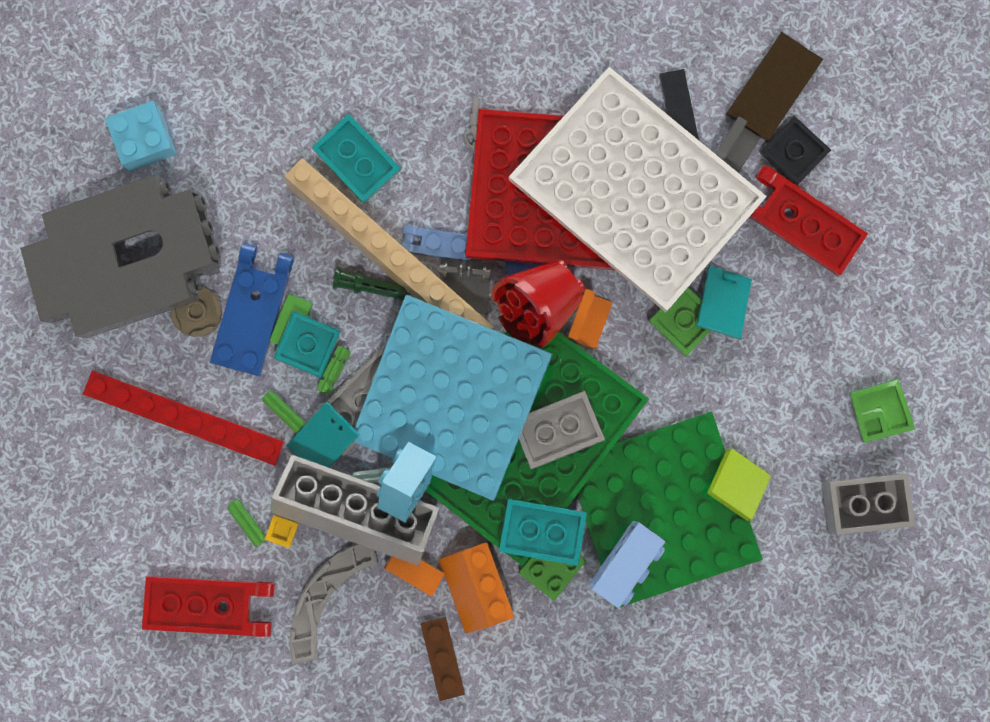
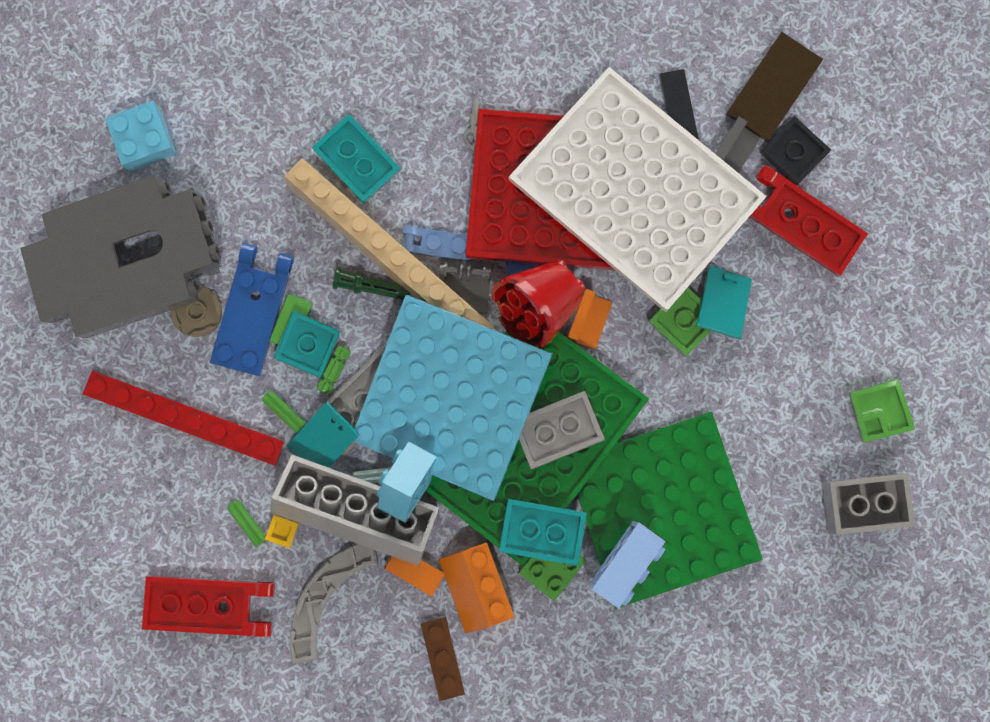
lime tile [707,448,771,521] -> none

